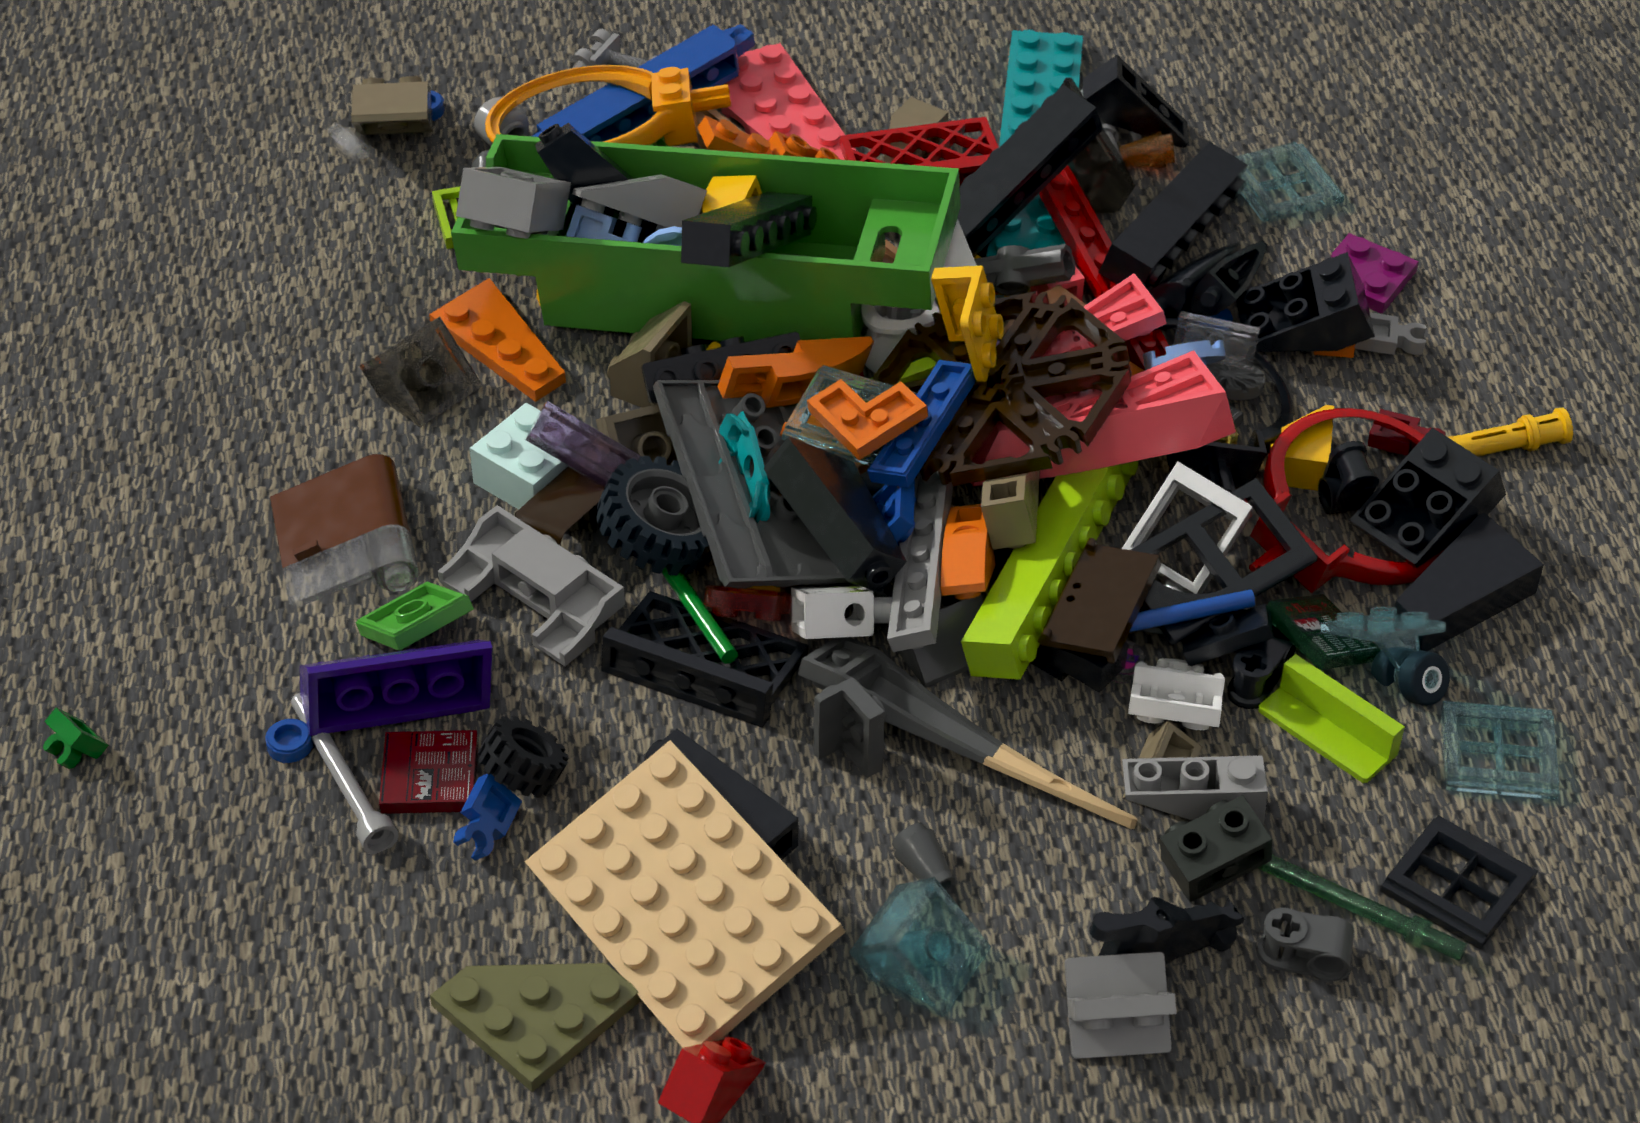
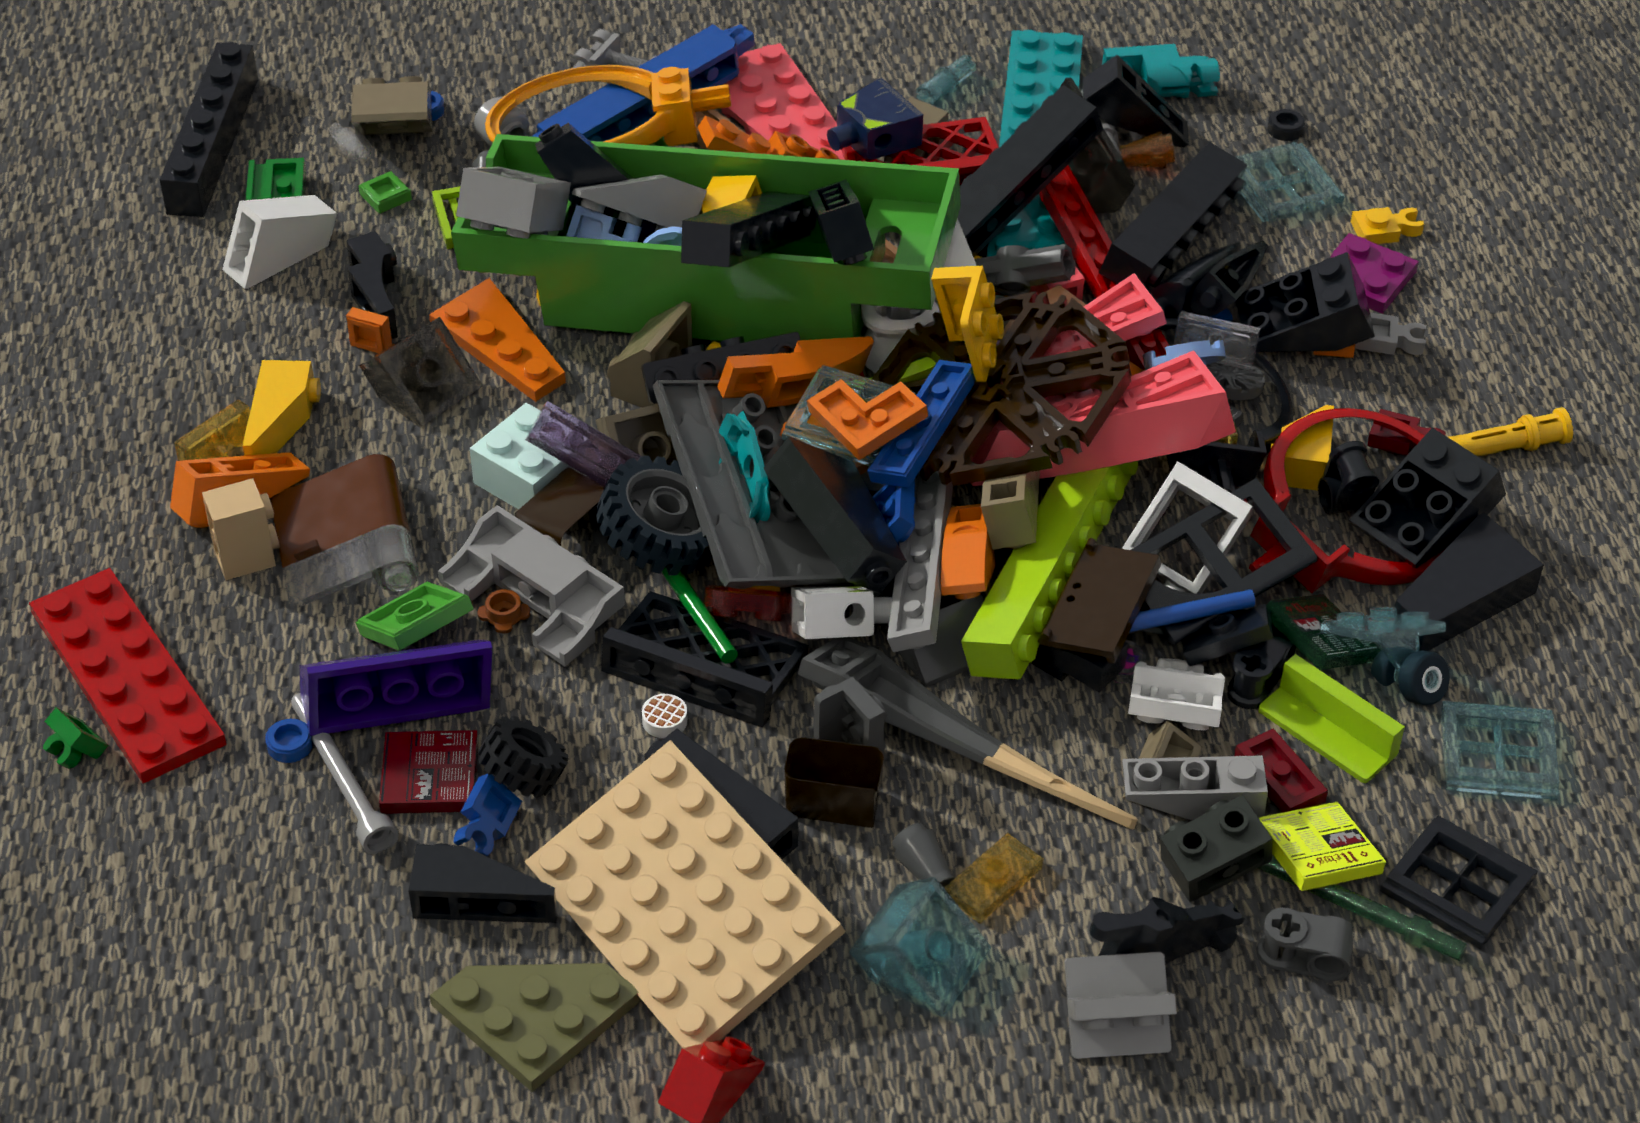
none -> red plate [29,568,227,784]
none -> black brick [160,42,258,218]
none -> orange slope [170,452,310,528]
none -> clear yellow plate [174,399,250,461]
none -> tan brick [202,478,280,581]
none -> white slope [222,195,337,289]
none -> yellow slope [242,360,321,456]
none -> green plate [246,158,306,200]
none -> black slope [346,231,398,339]
none -> orange tile [346,307,392,354]
none -> bright green tile [359,171,412,214]
none -> black slope [408,843,557,923]
none -> dark orange plate [477,589,531,633]
none -> white tile [642,694,688,738]
none -> dark brown piece [784,737,884,828]
none -> black brick [808,180,874,265]
none -> dark blue torso [827,78,923,160]
none -> clear light blue axle [916,55,976,105]
none -> clear yellow plate [944,833,1043,923]
none -> teal plate [1102,44,1220,98]
none -> dark red plate [1234,728,1328,813]
none -> neon yellow tile [1258,802,1386,891]
none -> black tile [1267,109,1305,141]
none -> yellow plate [1351,207,1424,244]

